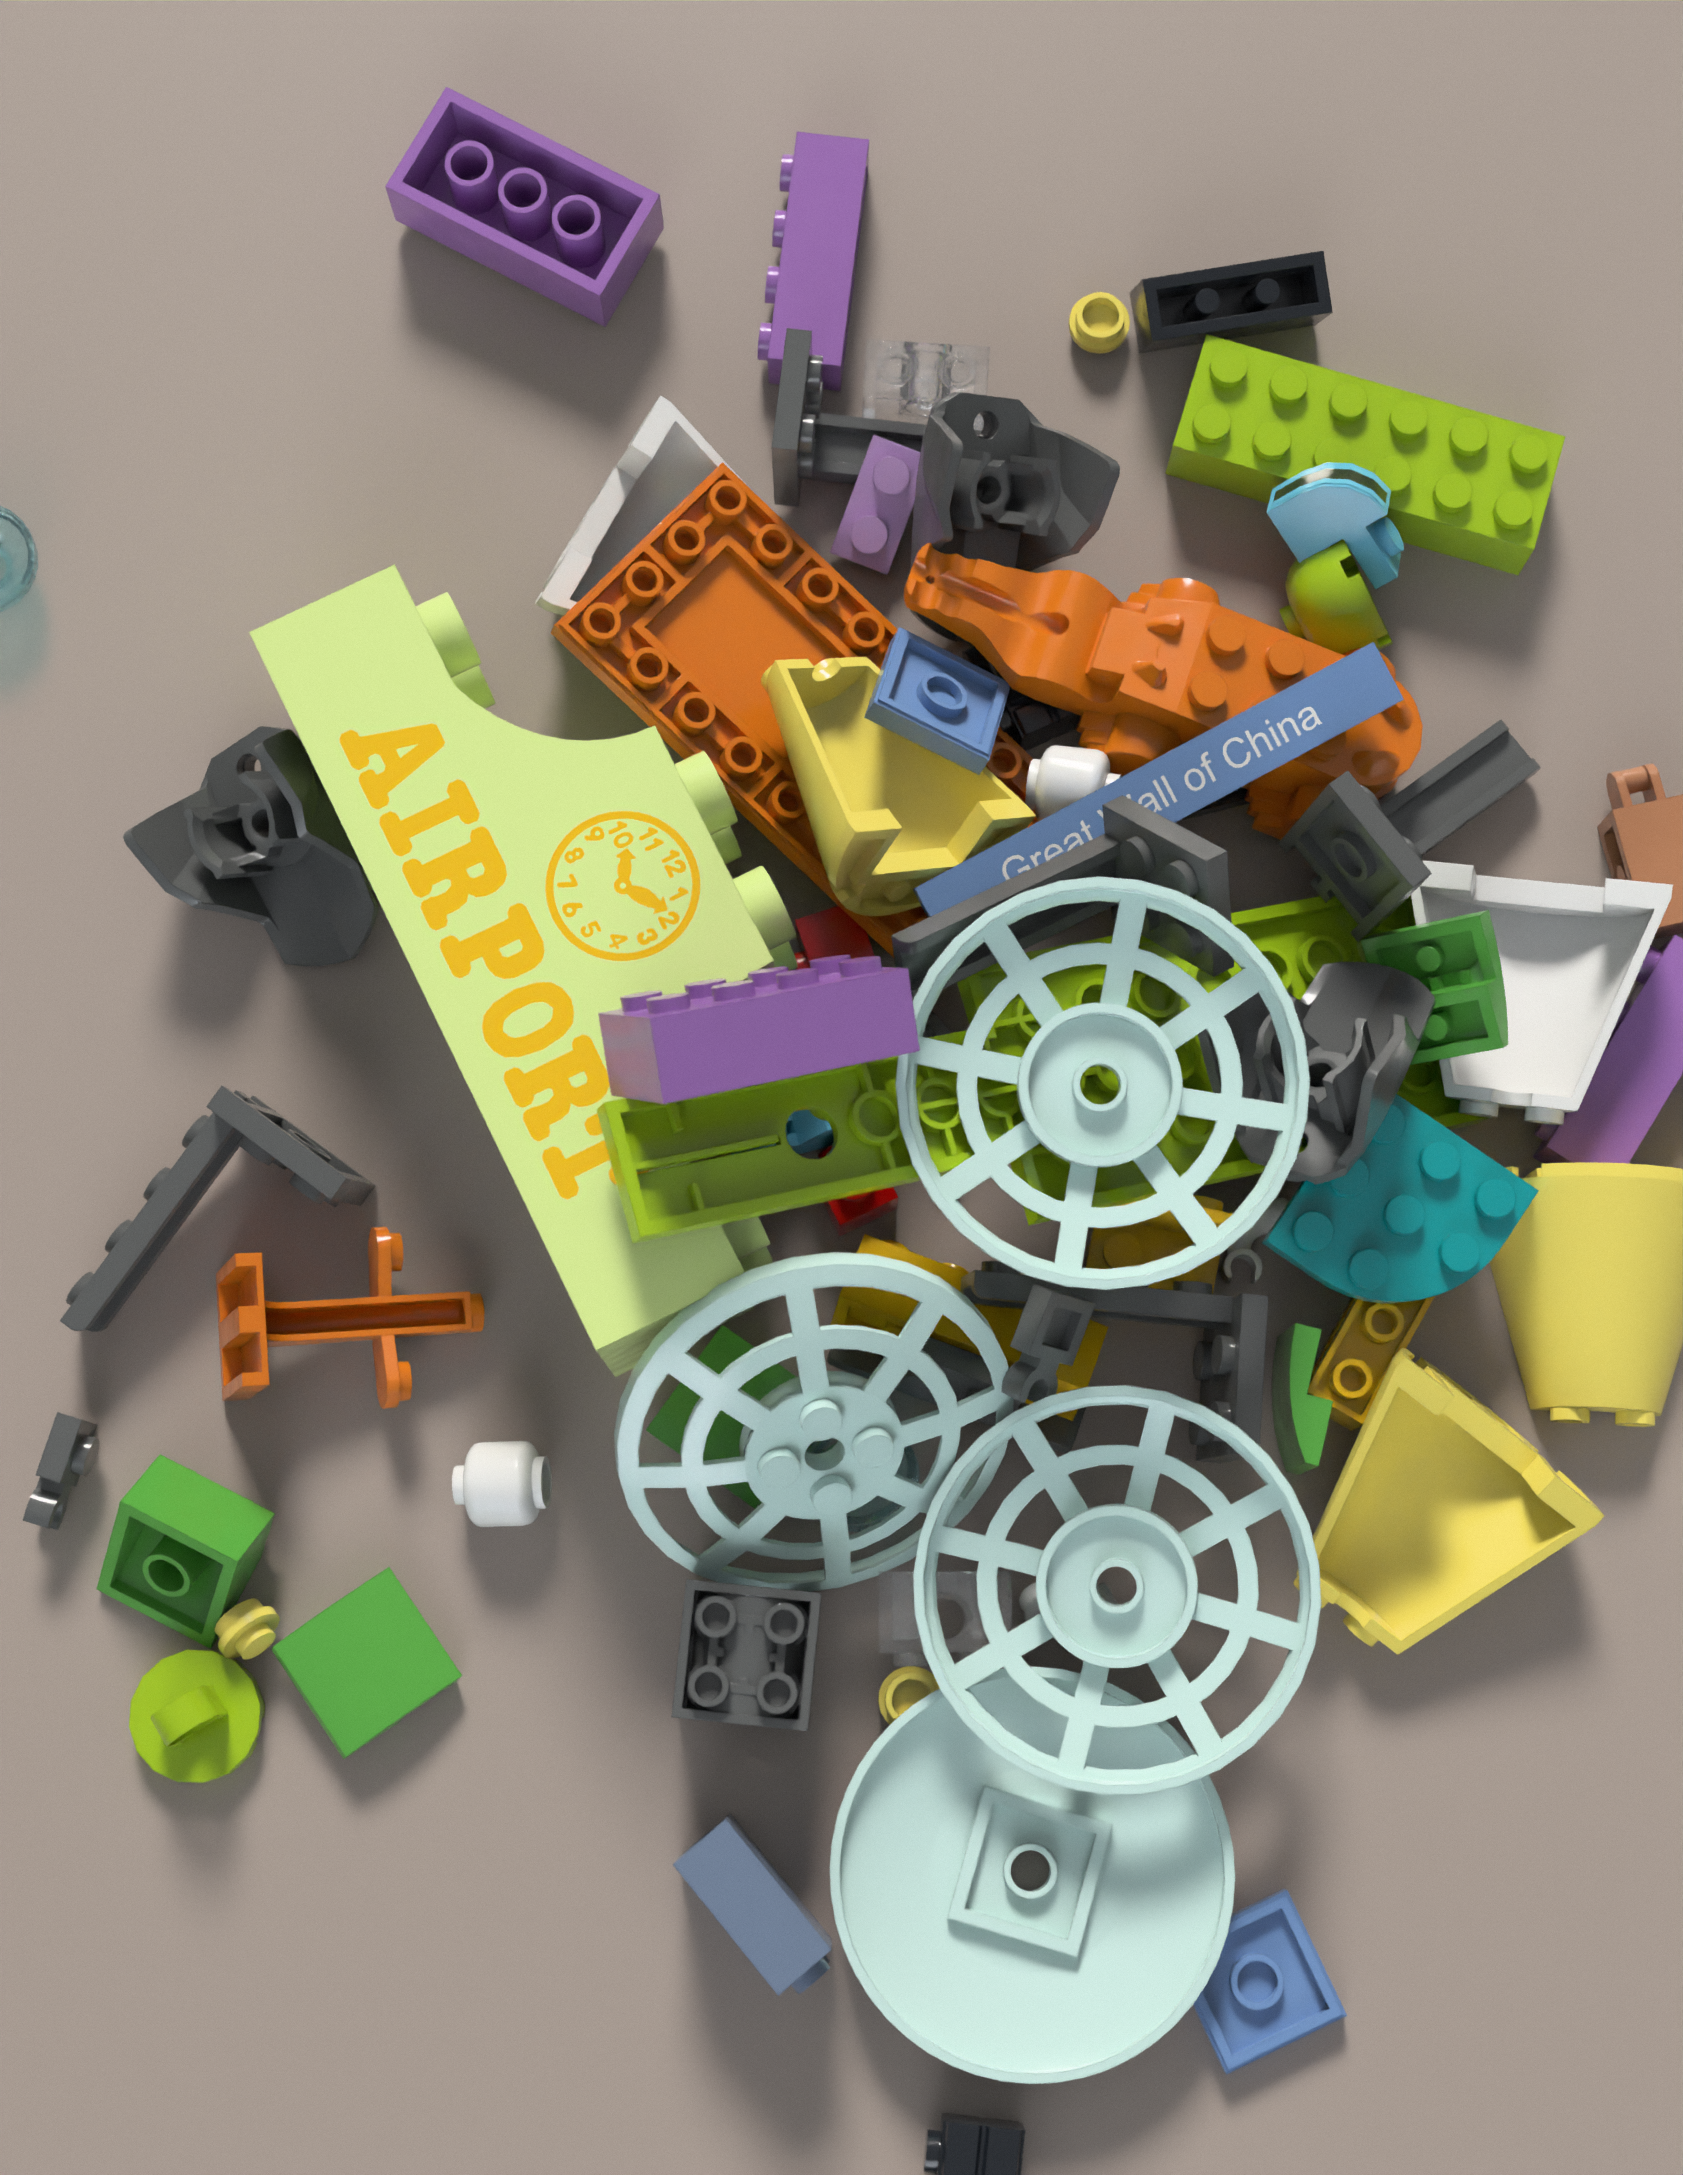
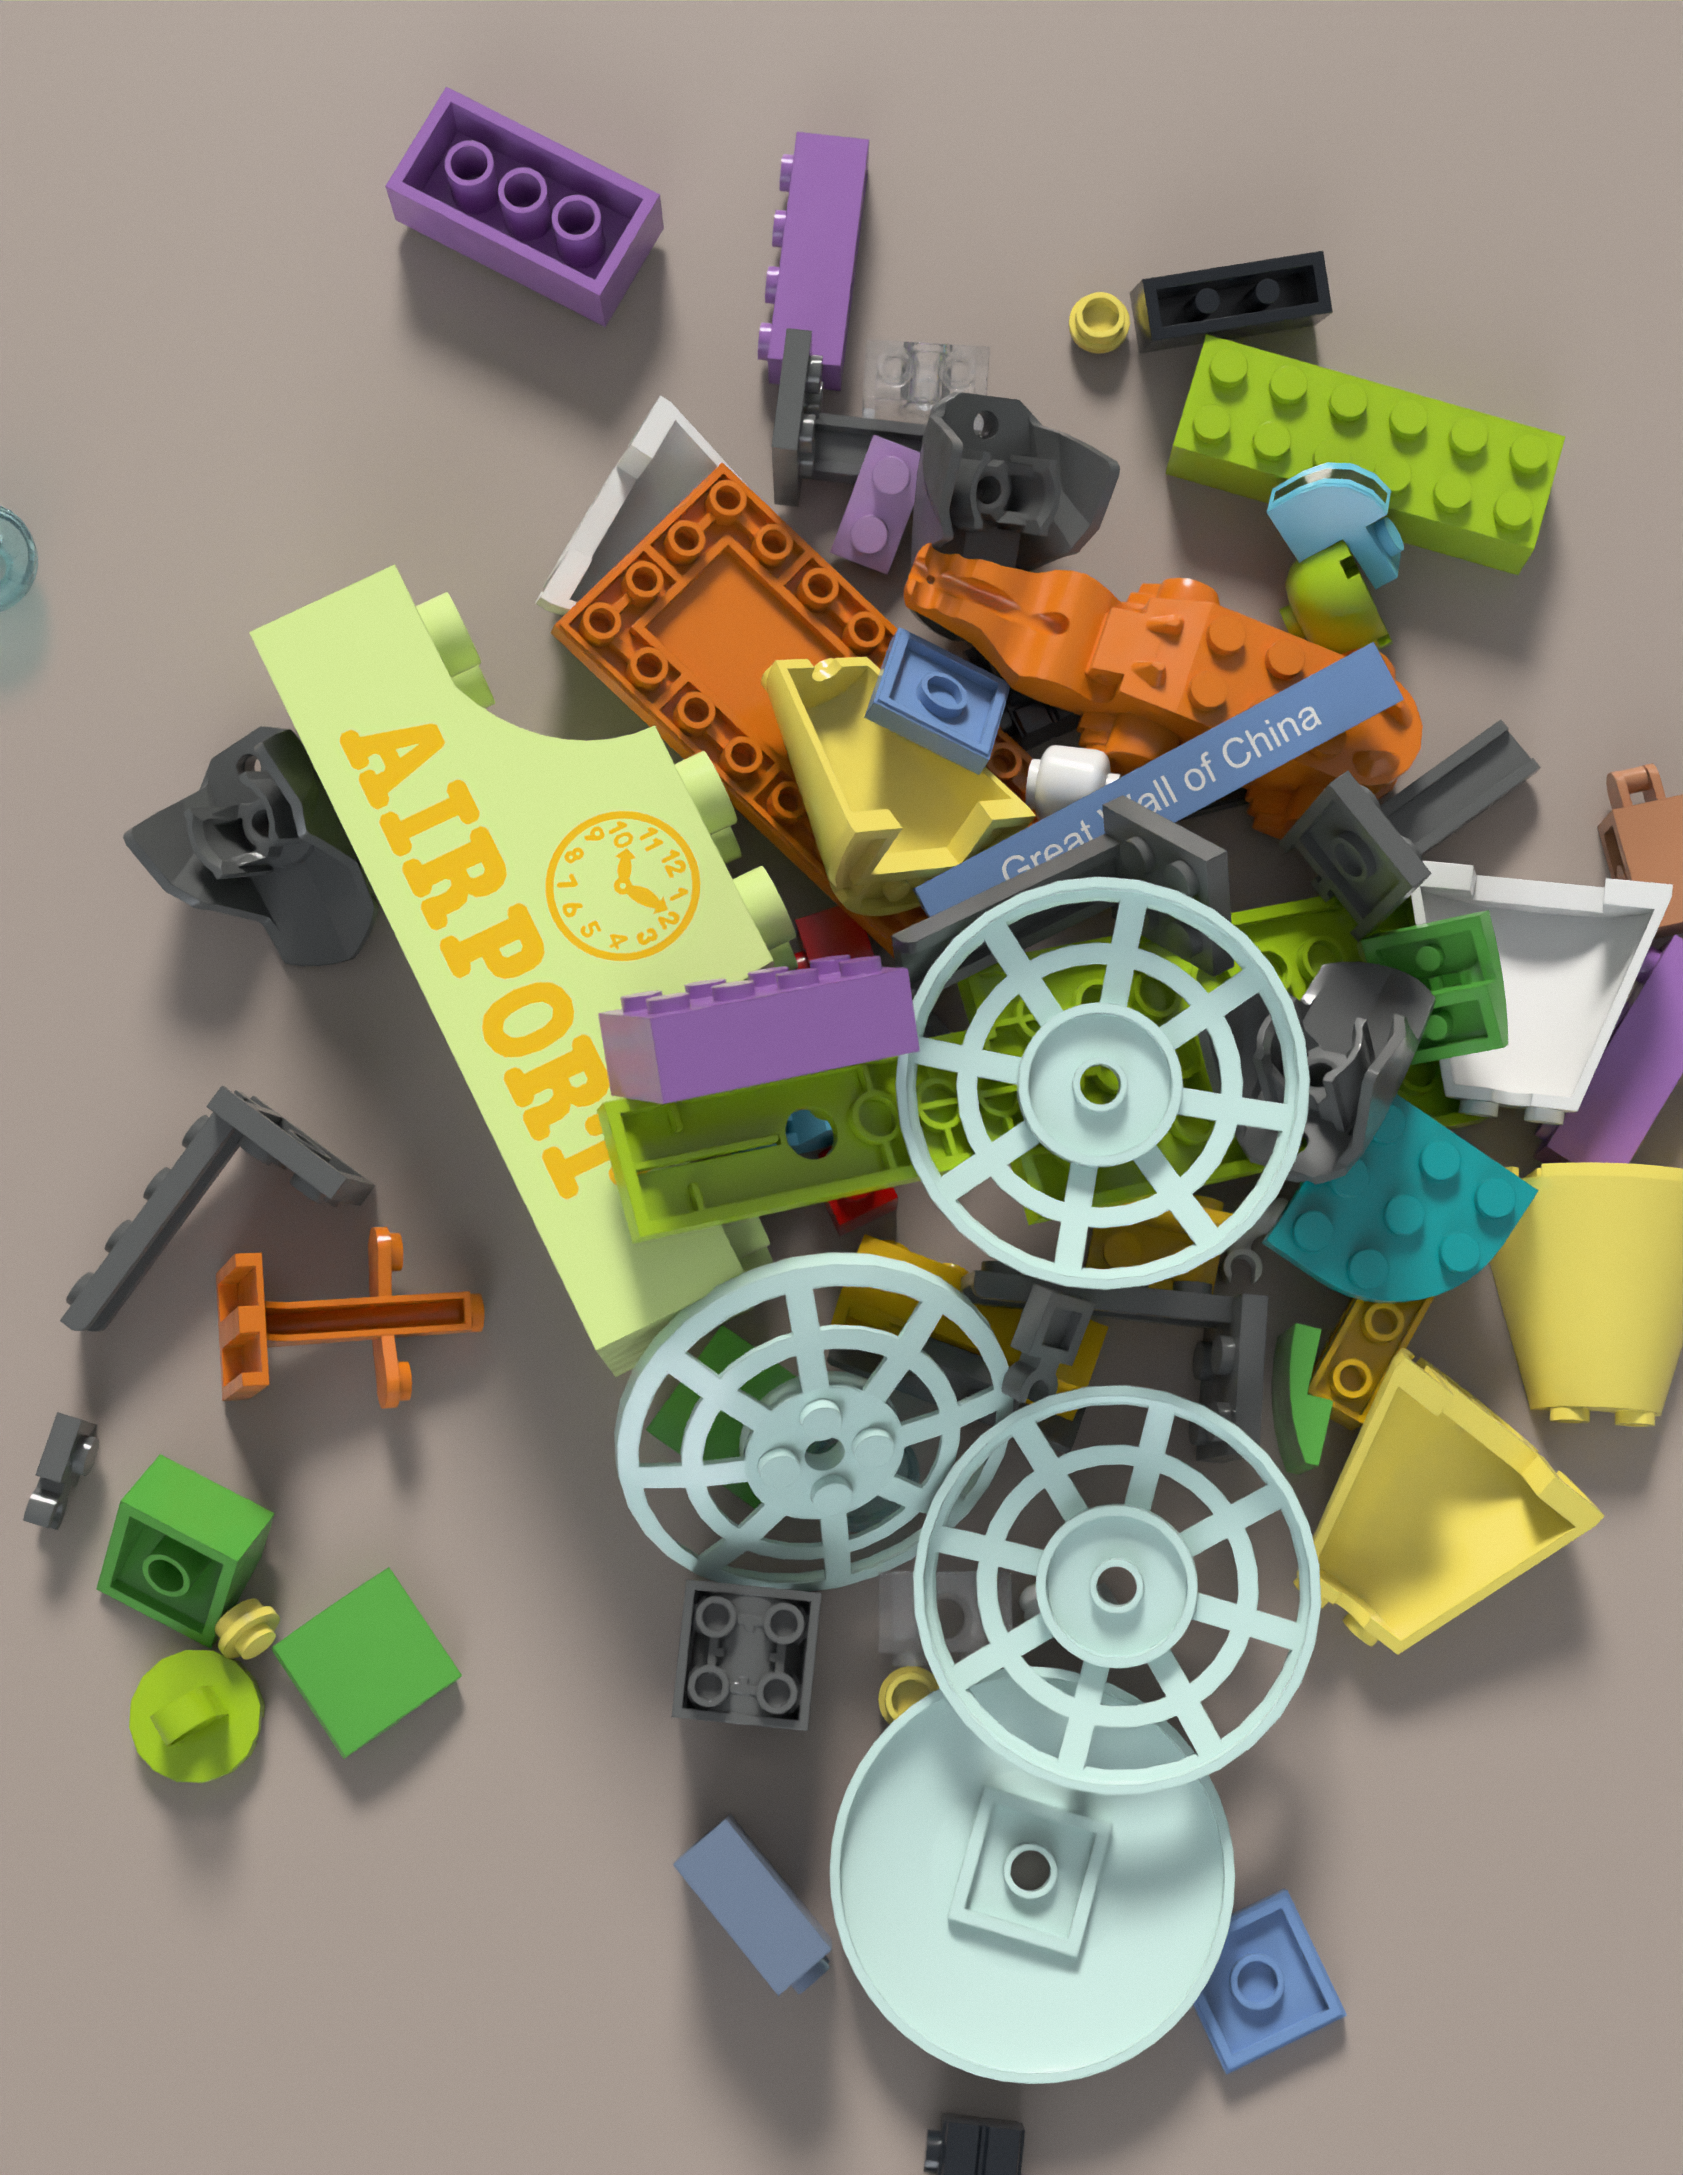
white head [452,1441,552,1527] -> none

